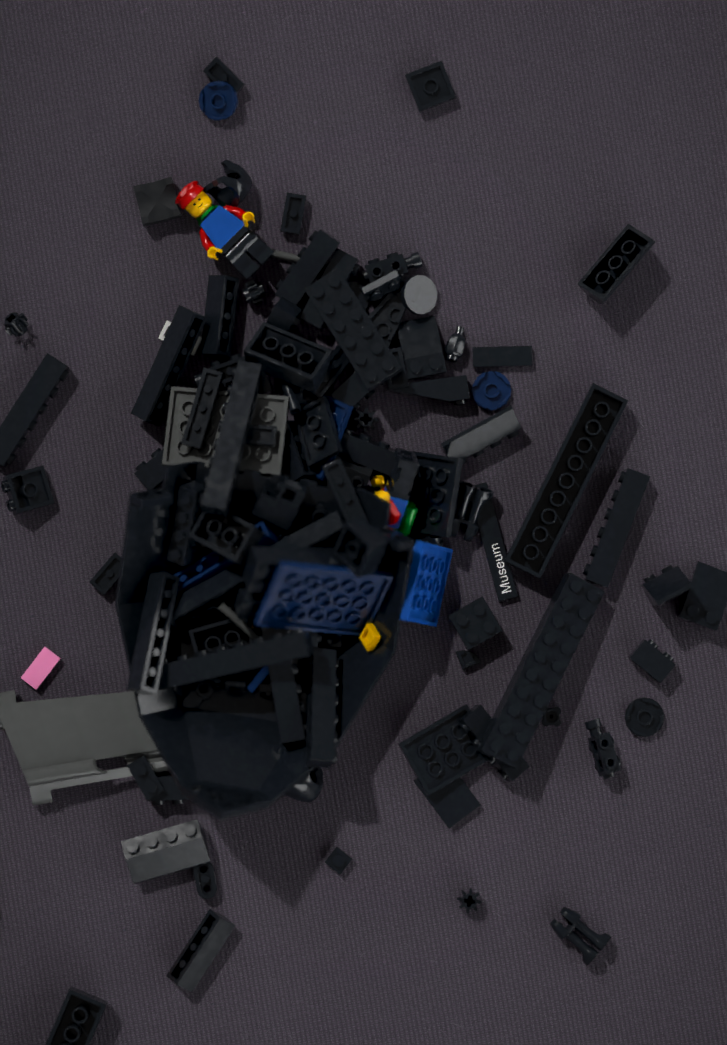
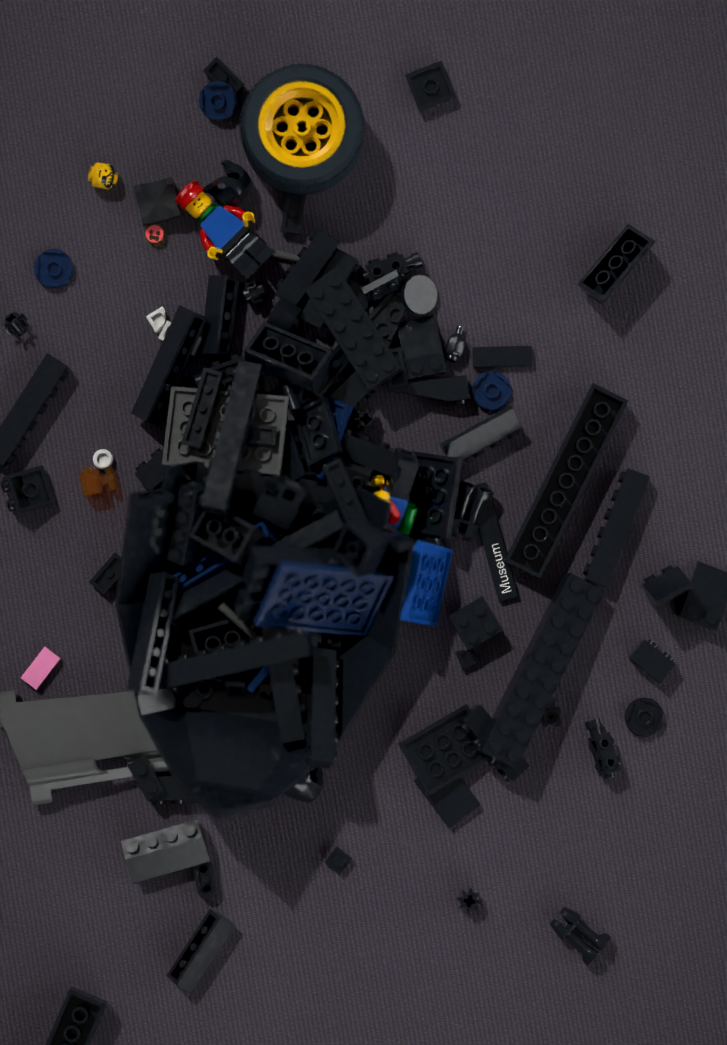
yellow tile [359,623,381,651] -> none
none -> dark blue tile [34,249,74,289]
none -> clear orange brick [79,466,117,497]
none -> yellow head [88,162,118,190]
none -> white tile [93,449,113,469]
none -> tile [145,224,165,244]
none -> white tile [146,306,166,334]
none -> wheel [240,64,364,195]

